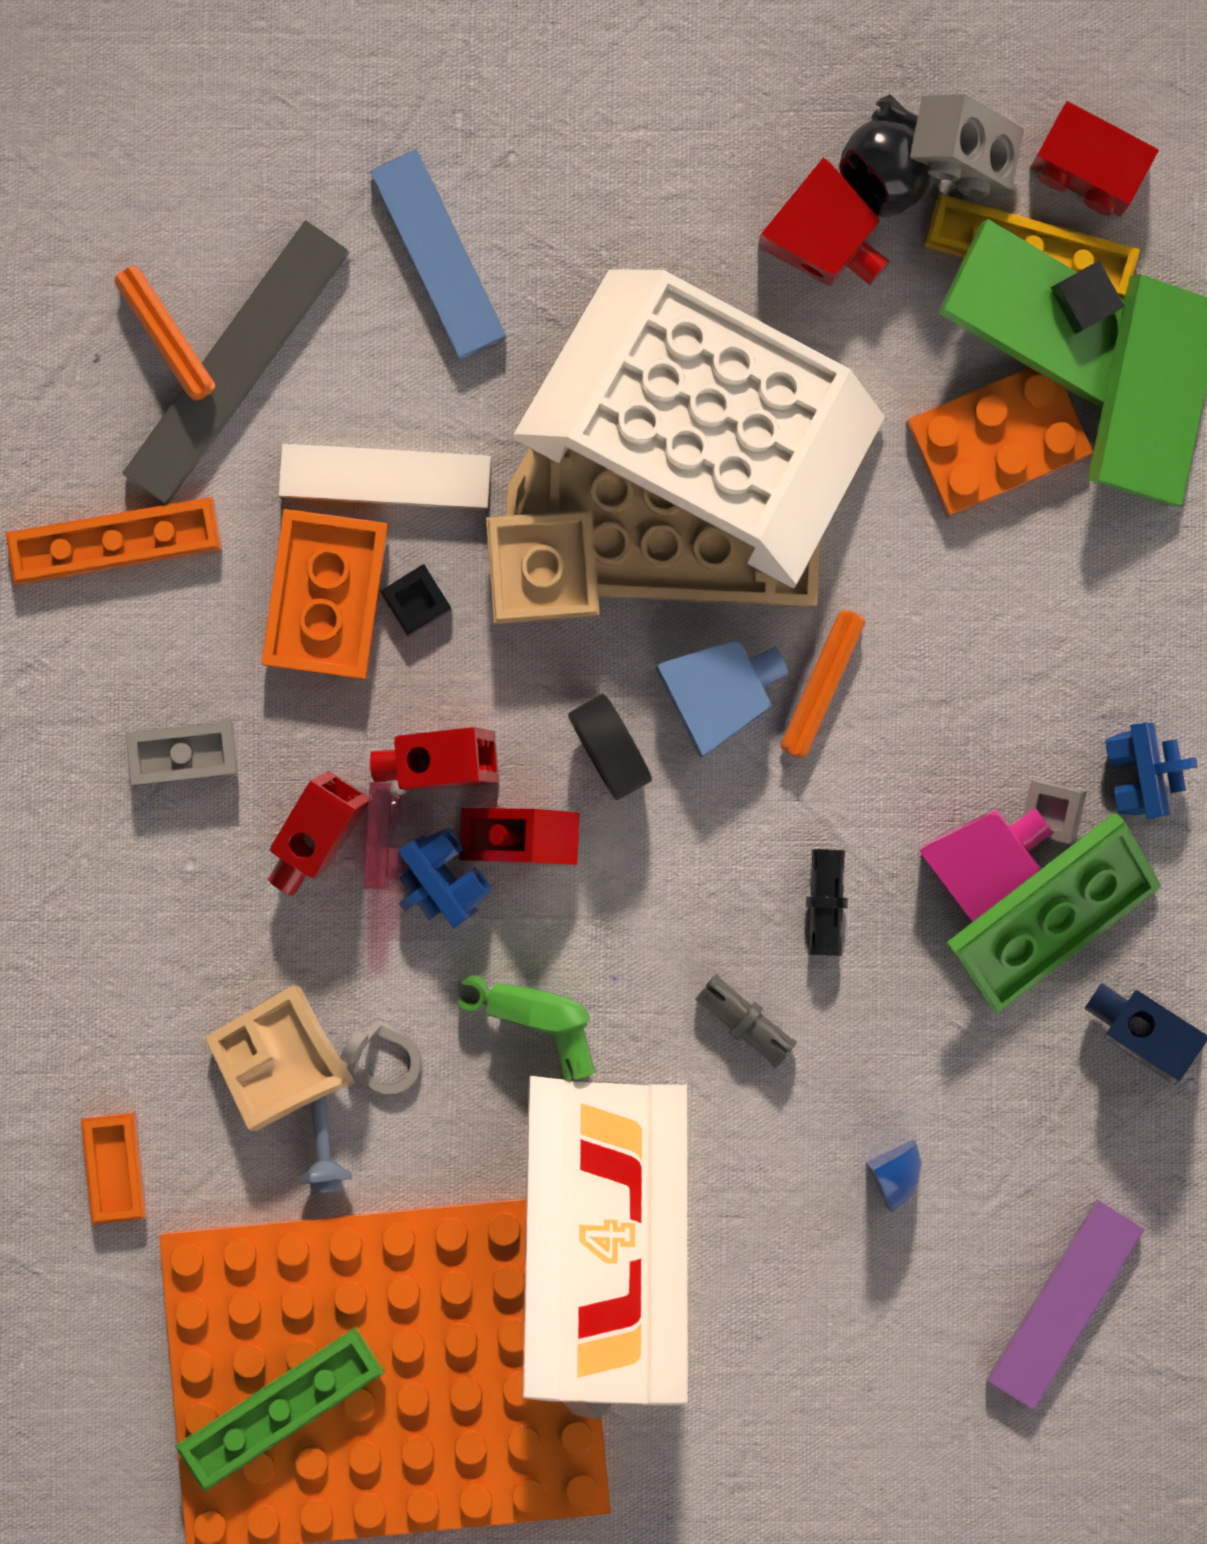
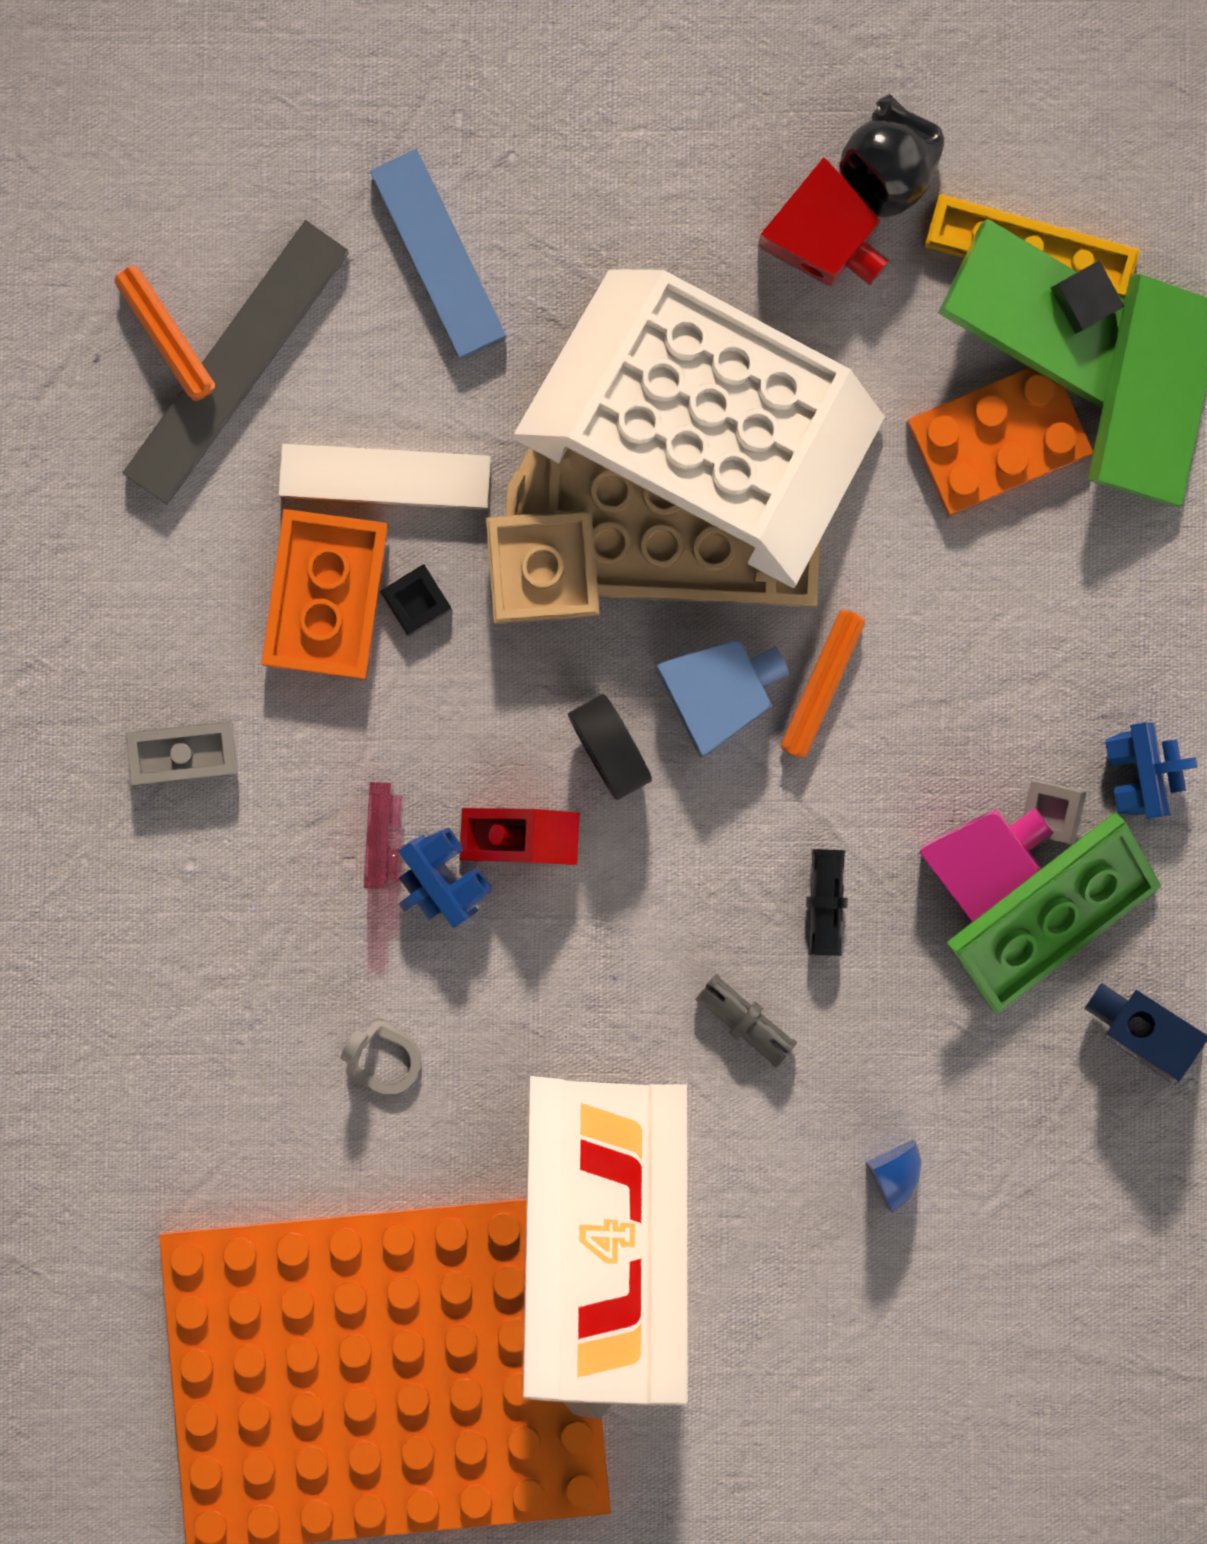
orange tile [5,497,222,586] -> none
orange tile [81,1112,147,1225] -> none
bright green tile [175,1326,385,1492] -> none
tan plate [205,985,354,1132] -> none
red torso [267,771,372,896] -> none
sand blue piece [299,1096,352,1194] -> none
red torso [370,727,499,791] -> none
bright green arm [457,975,596,1081] -> none
light grey brick [910,94,1024,197] -> none
medium lavender tile [986,1199,1145,1410] -> none
red brick [1030,100,1159,217] -> none

